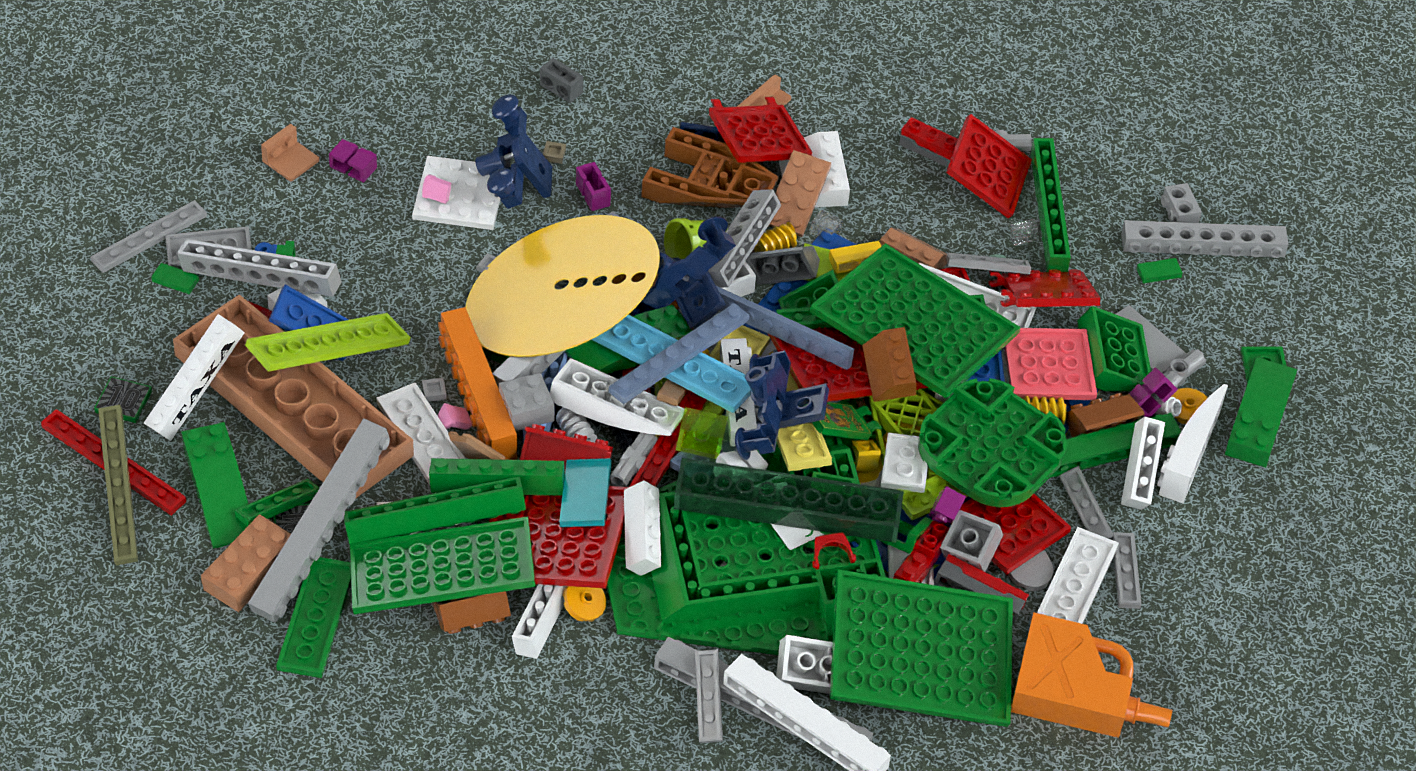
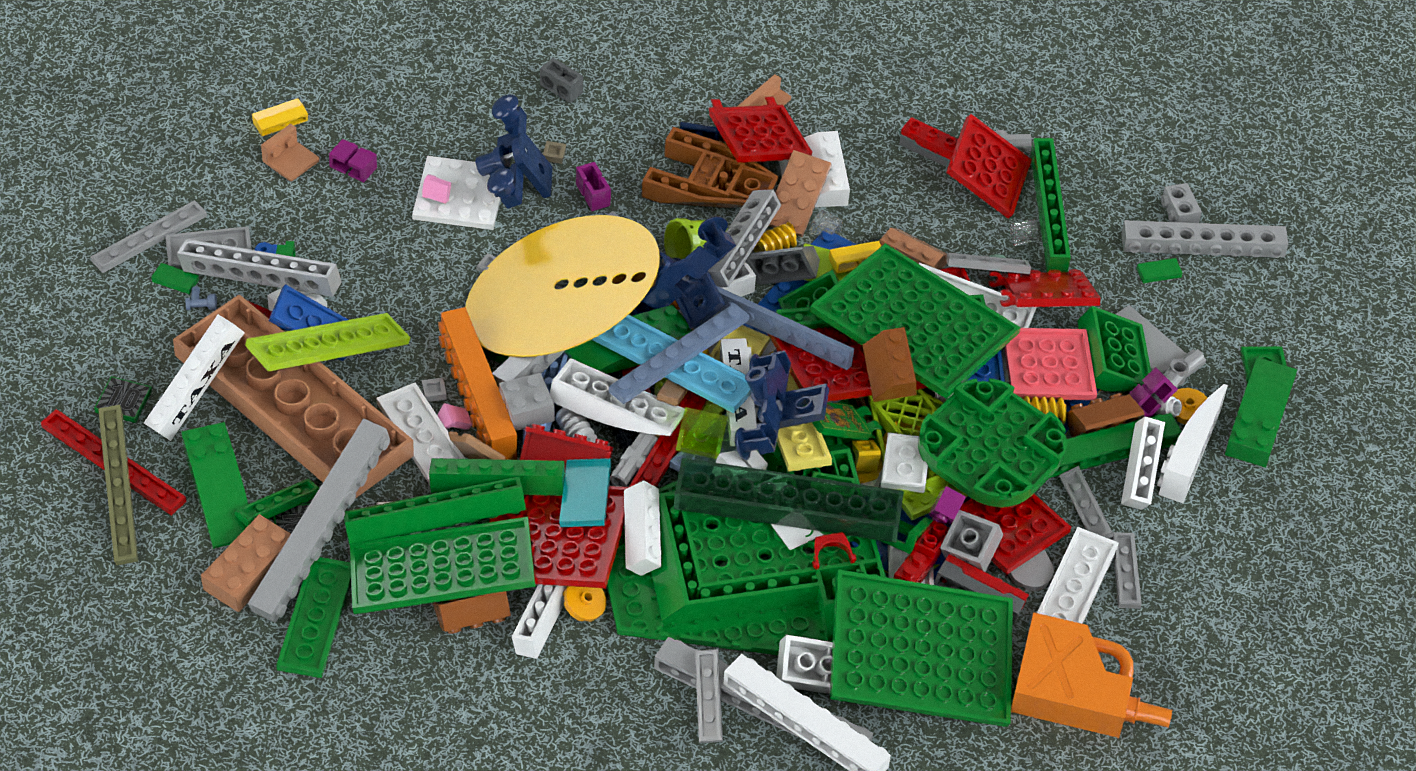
none -> sand blue piece [185,286,217,311]
none -> yellow piece [252,98,308,136]

